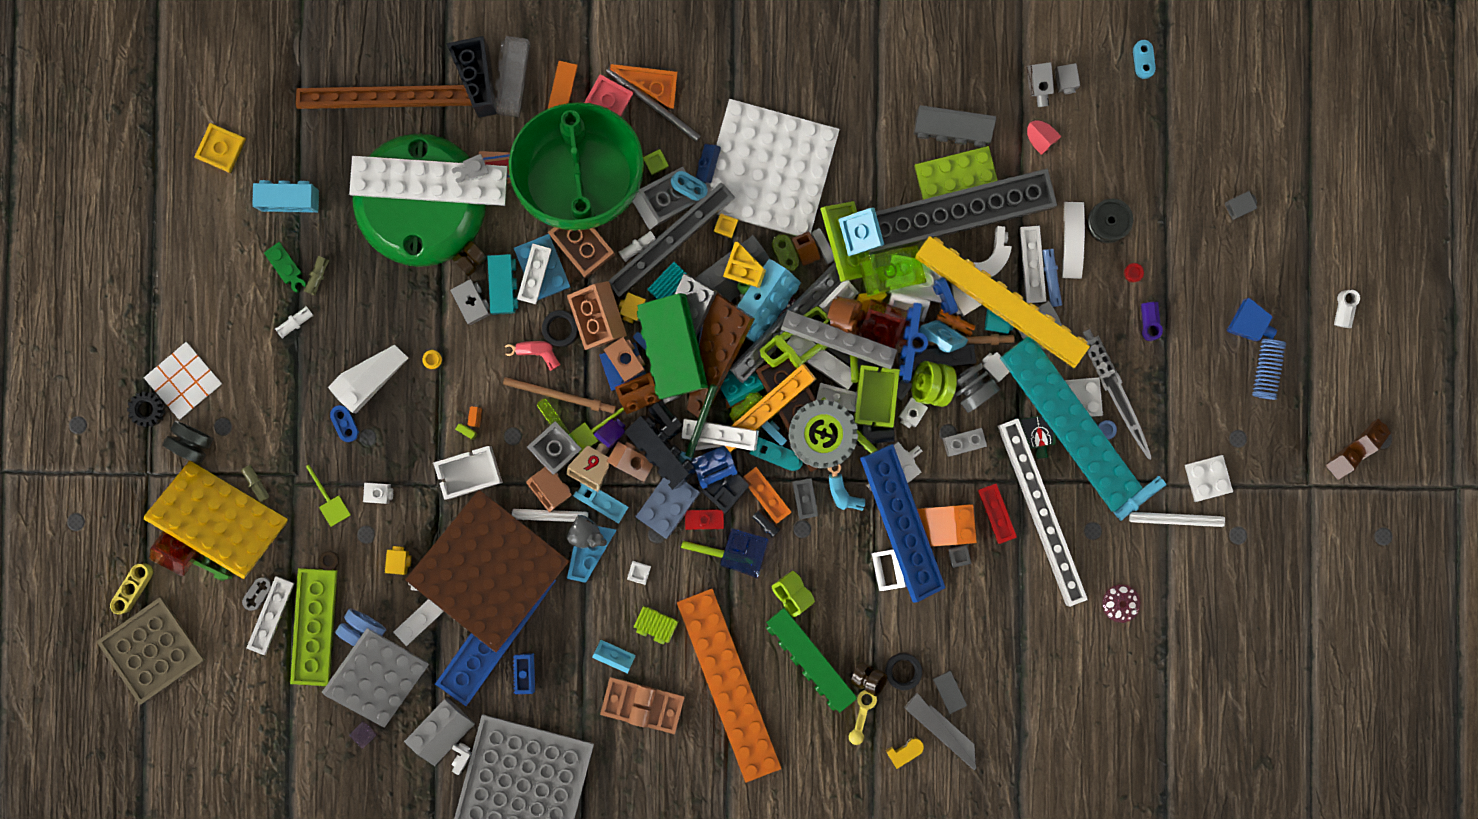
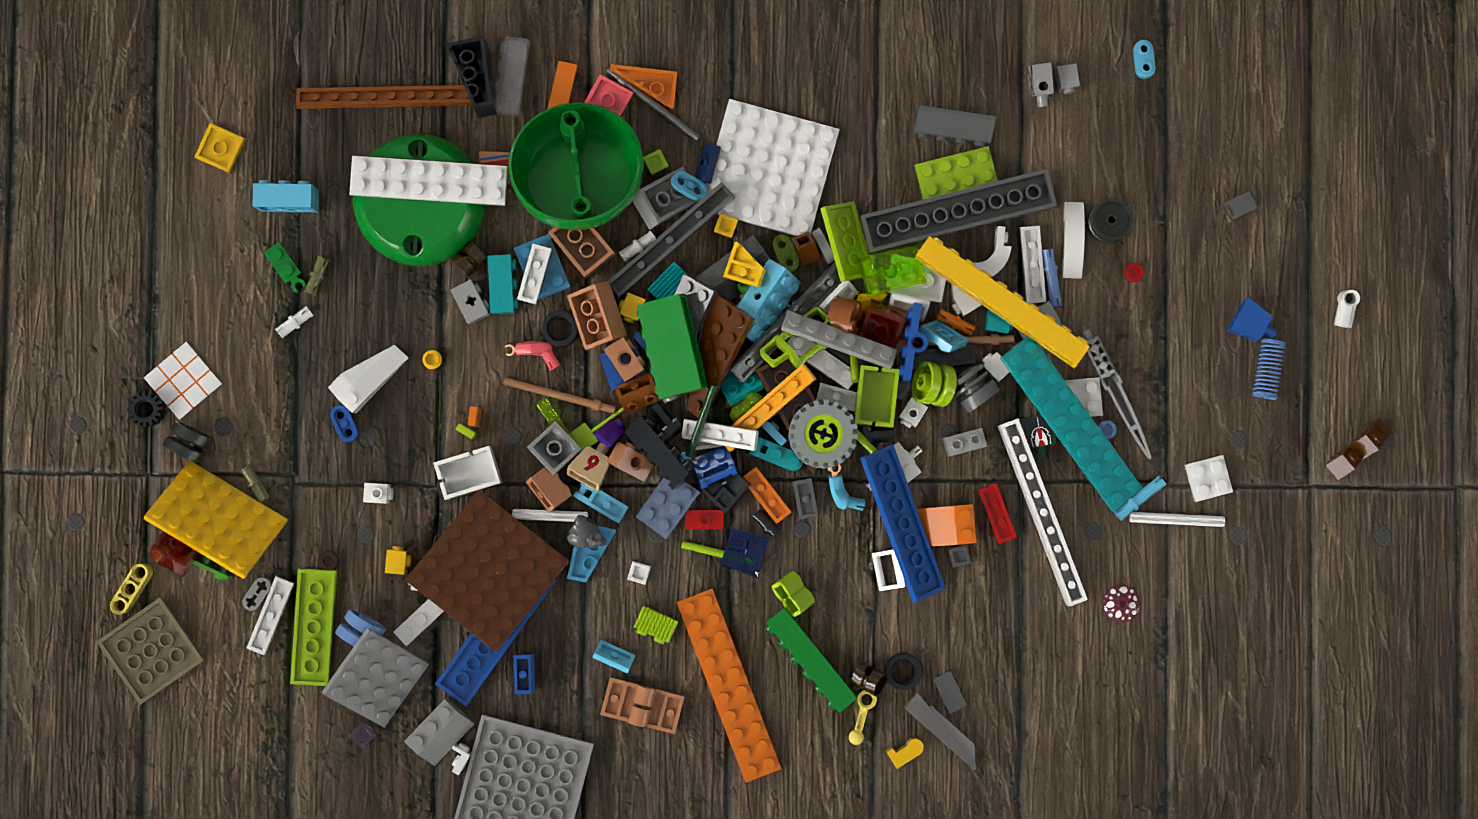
lime piece [306,465,351,527] -> none
light grey plate [452,154,489,183] -> none
plate [839,208,884,256] -> none
blue plate [933,277,958,315] -> none
coral brick [1027,120,1062,155] -> none
dark purple piece [1141,302,1163,341] -> none

